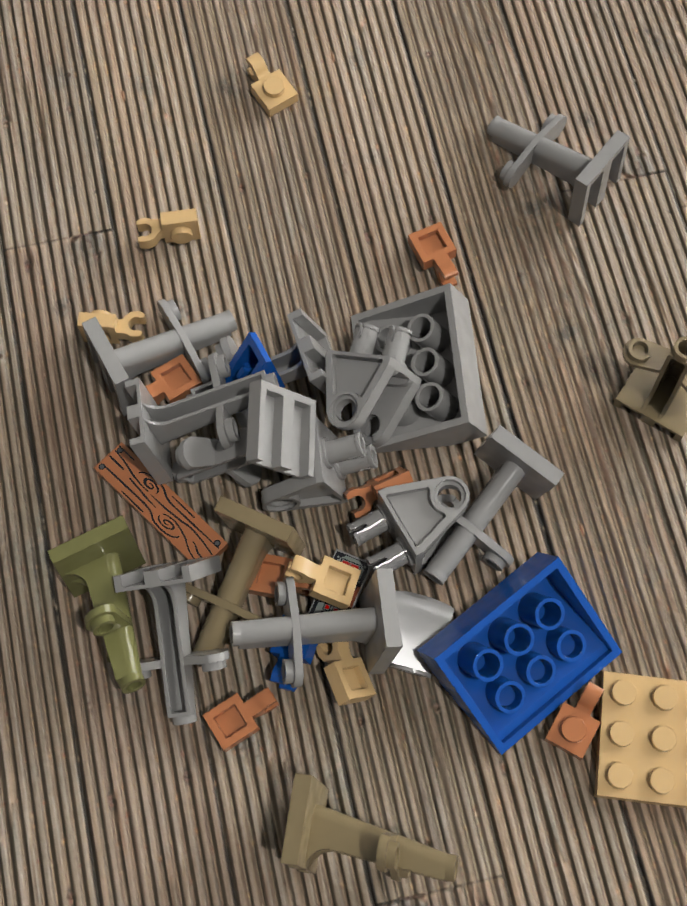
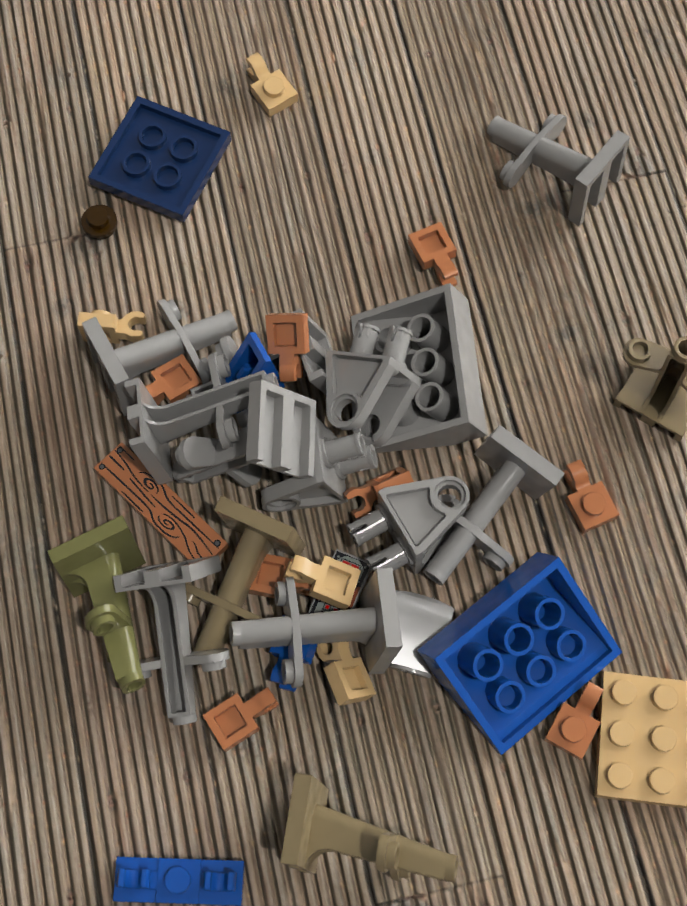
tan plate [136,208,201,249] -> none
none -> dark brown plate [81,205,118,240]
none -> dark blue plate [88,96,232,222]
none -> blue plate [113,857,245,906]
none -> nougat plate [265,313,310,382]
none -> nougat plate [563,459,620,534]

